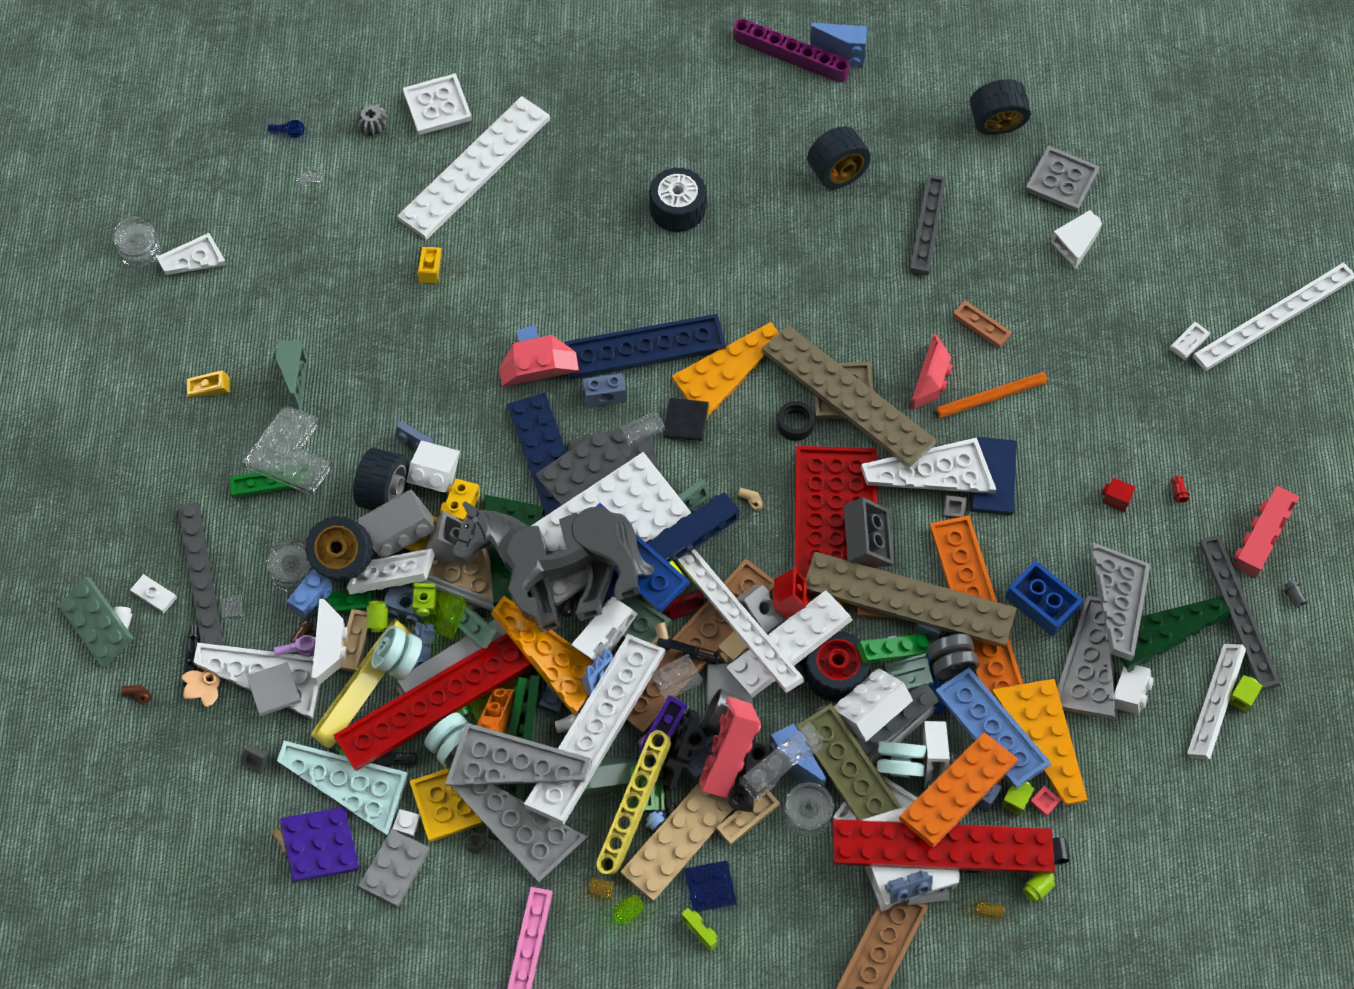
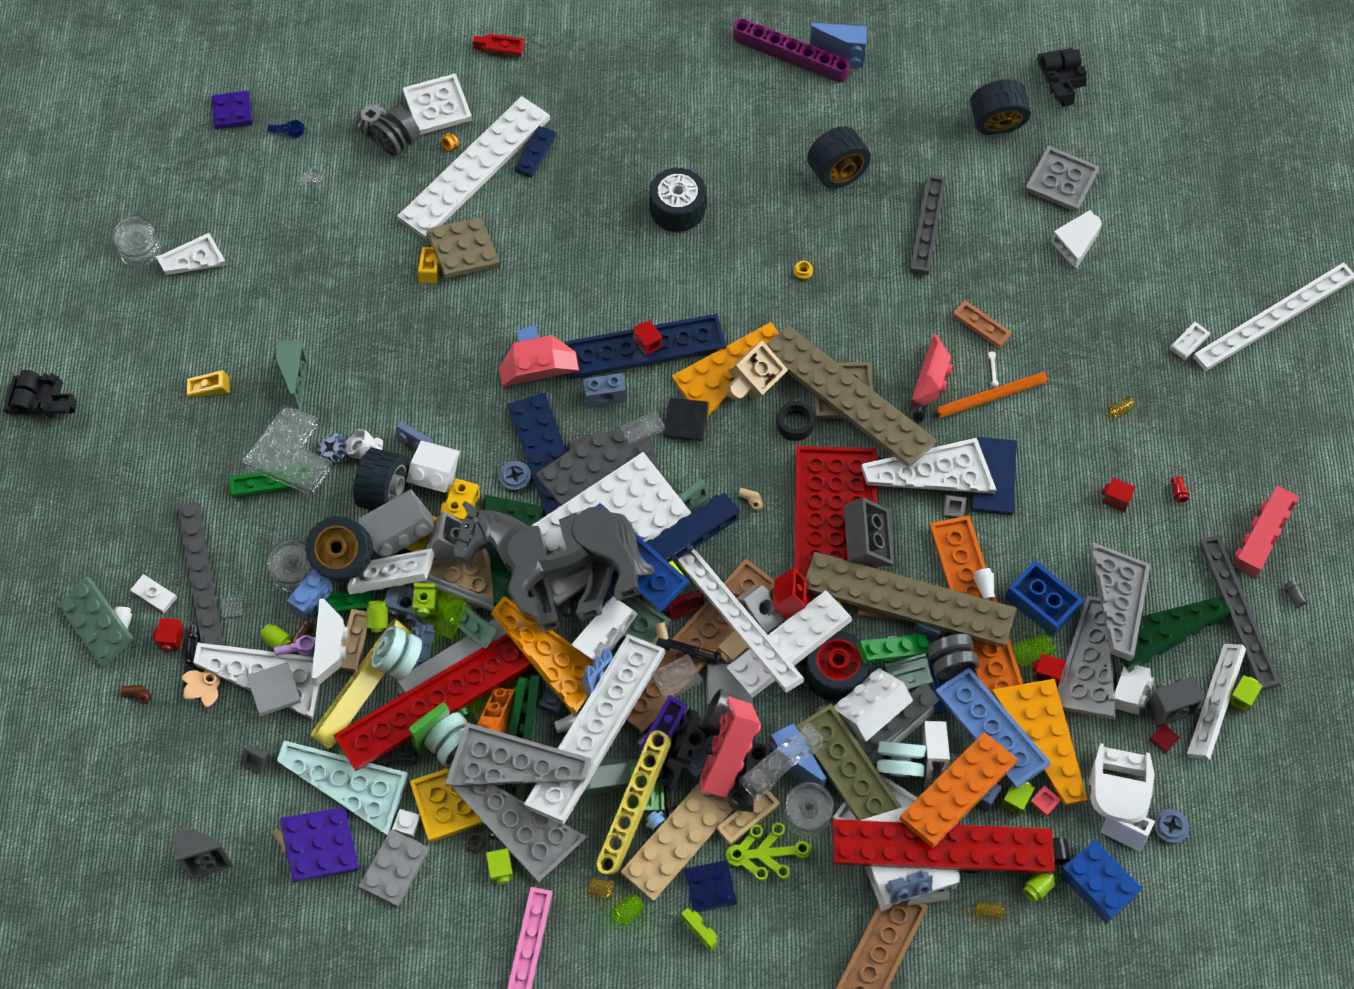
none -> black plate [3,370,77,418]
none -> red brick [153,618,184,652]
none -> dark grey slope [171,828,233,879]
none -> dark purple plate [211,91,252,129]
none -> lime brick [260,624,292,649]
none -> sand blue gear [316,433,347,464]
none -> white hair [346,429,383,459]
none -> dark grey wheel [370,105,420,156]
none -> bright green tile [409,703,450,755]
none -> dark tan plate [426,217,500,278]
none -> light orange plate [441,133,458,151]
none -> red hinge [473,33,525,57]
none -> lime brick [486,848,514,885]
none -> sand blue gear [498,461,531,491]
none -> dark blue plate [515,126,556,178]
none -> red brick [633,320,662,356]
none -> tan brick [726,341,788,401]
none -> lime plant [726,823,811,882]
none -> yellow plate [794,261,813,279]
none -> black bush [913,402,928,422]
none -> white cone [973,568,995,600]
none -> white hinge [988,351,999,388]
none -> clear neon green plate [1011,632,1056,667]
none -> red brick [1031,653,1066,687]
none -> black plate [1037,48,1087,107]
none -> blue brick [1059,840,1143,924]
none -> white slope [1089,743,1155,823]
none -> white brick [1100,817,1155,852]
none -> clear yellow pin [1109,396,1136,418]
none -> dark grey brick [1147,676,1205,727]
none -> dark red tile [1149,724,1180,754]
none -> sand blue gear [1154,809,1189,844]

